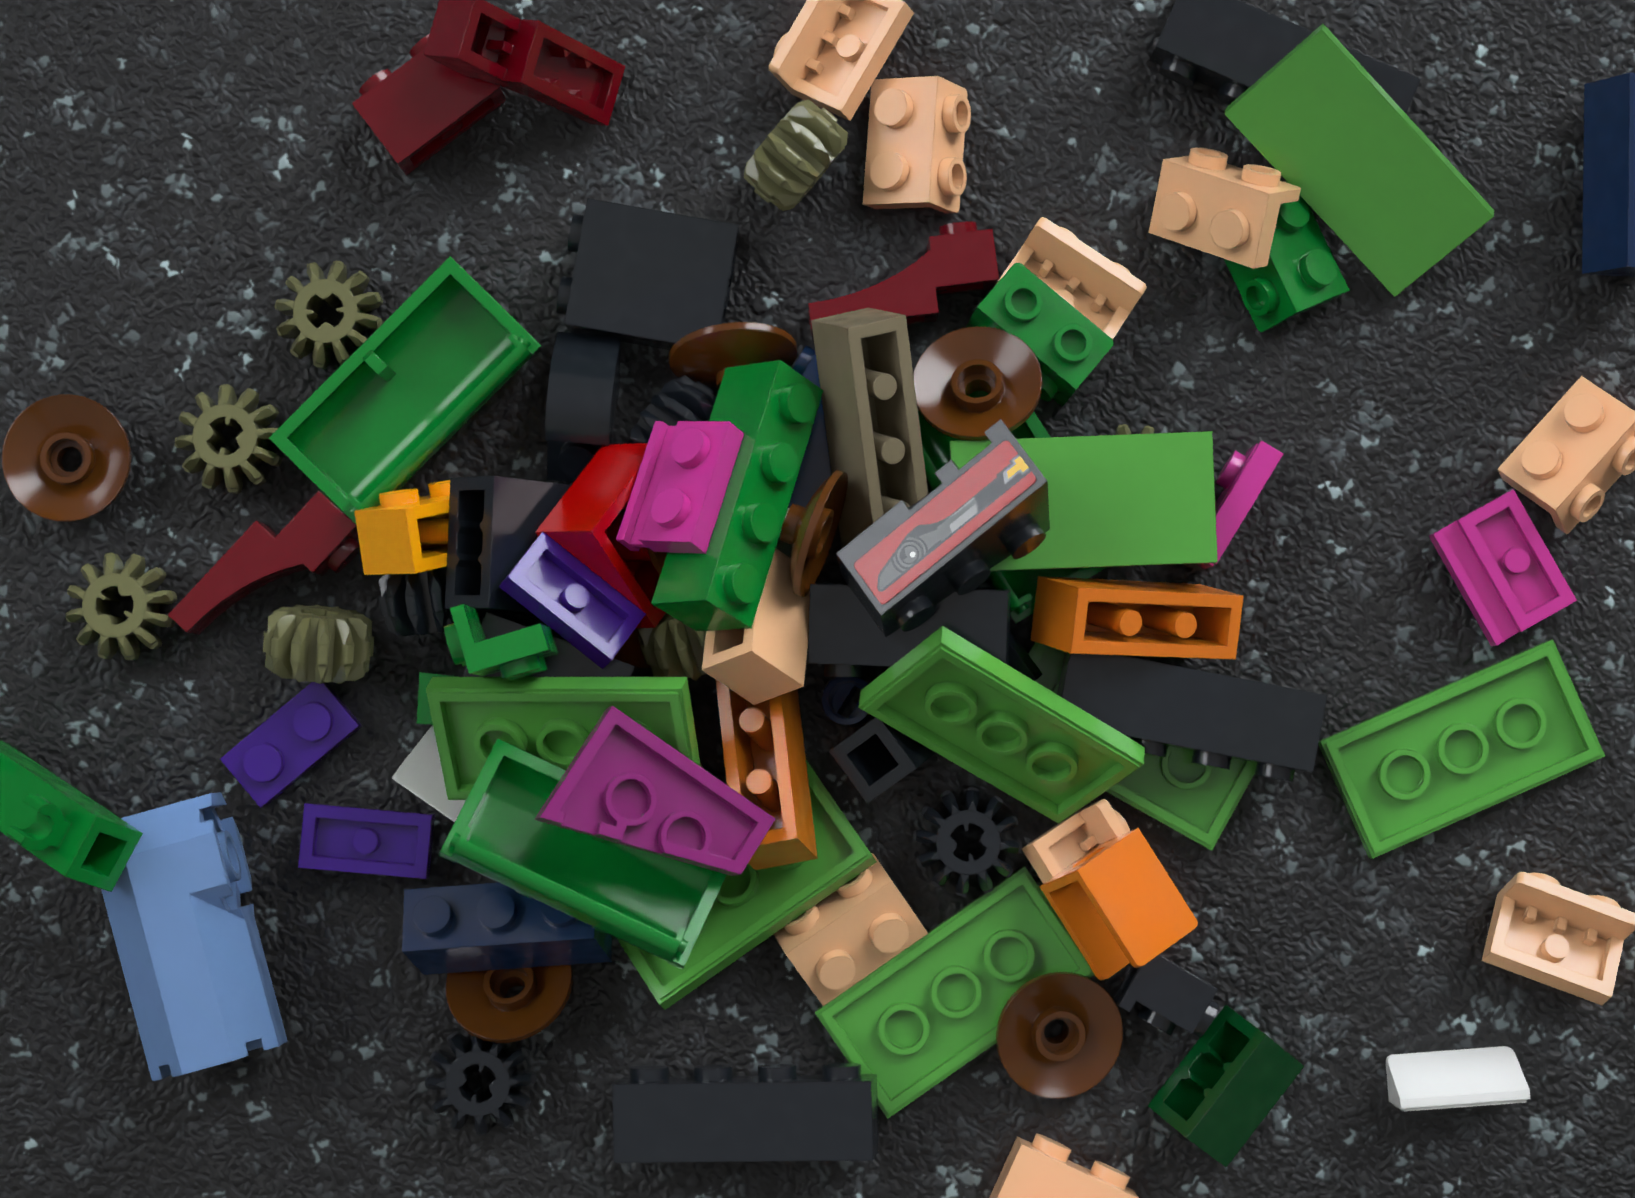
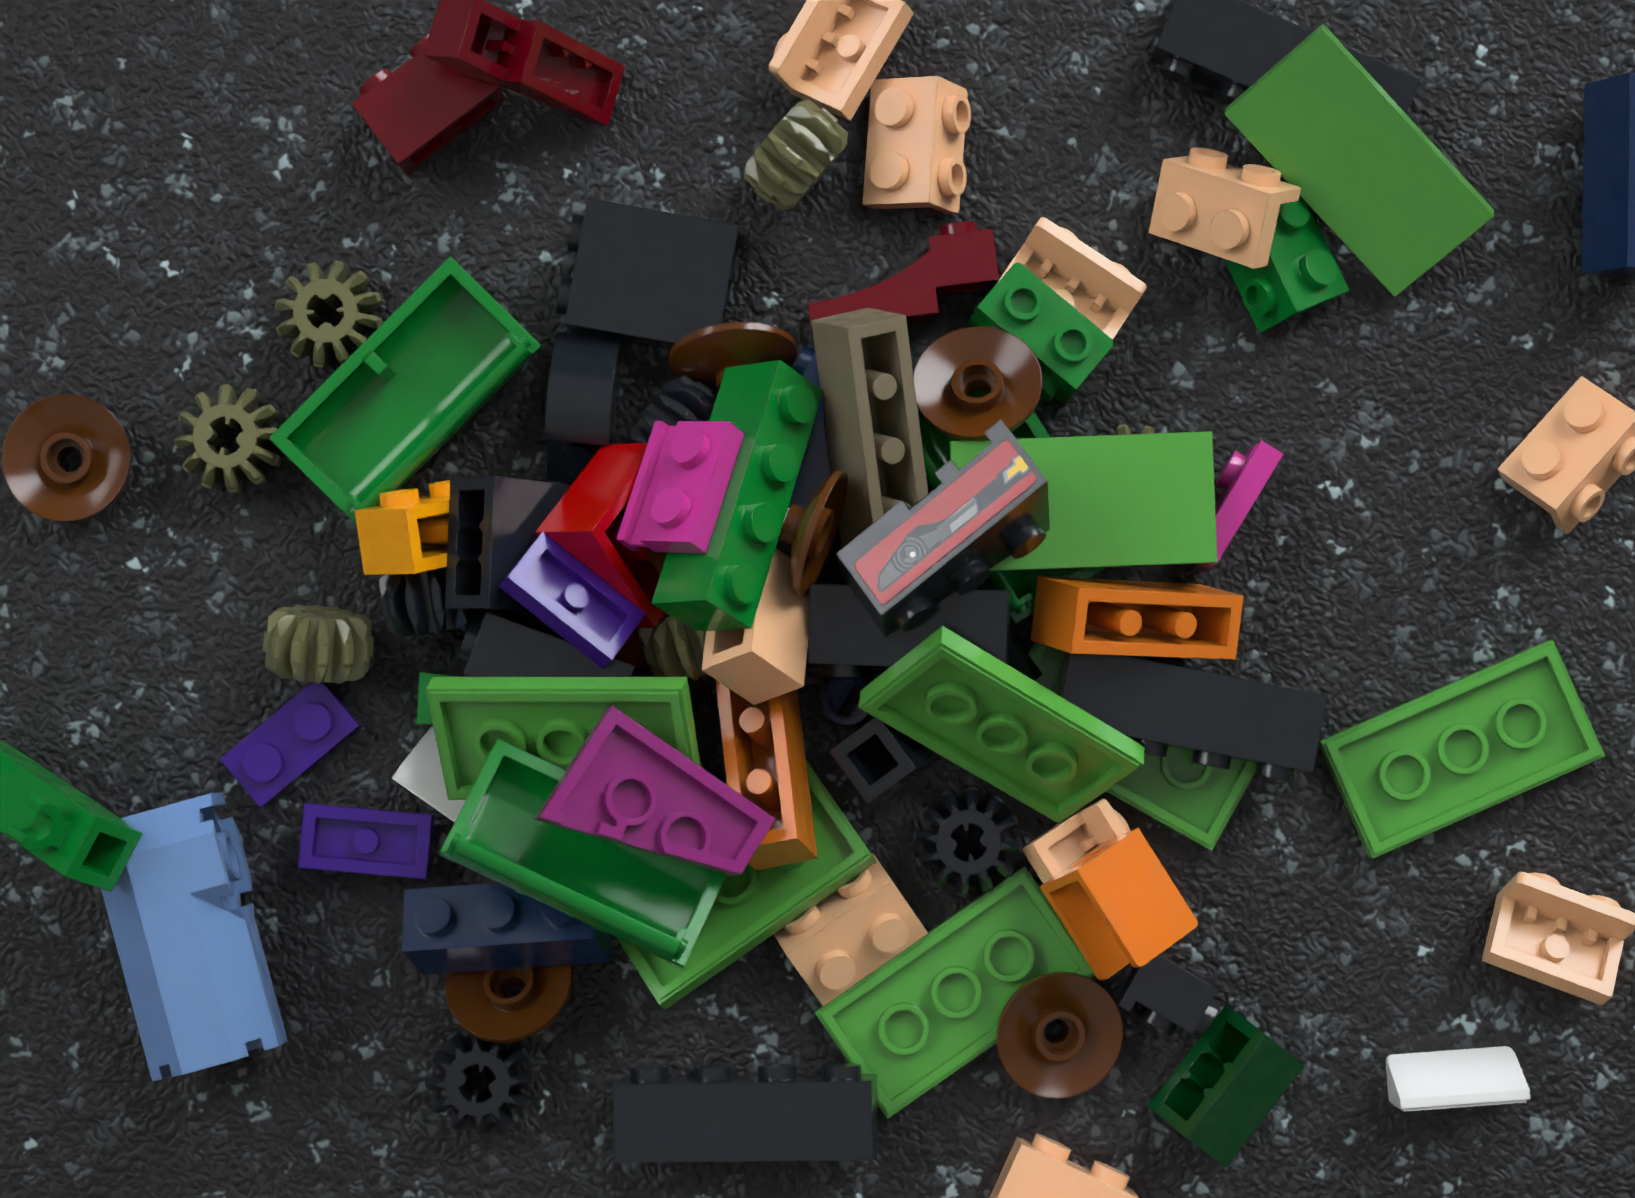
olive gear [66,553,177,661] -> none
dark red slope [168,491,360,635] -> none
green bracket [444,604,559,681] -> none
dark pink plate [1429,489,1577,646] -> none

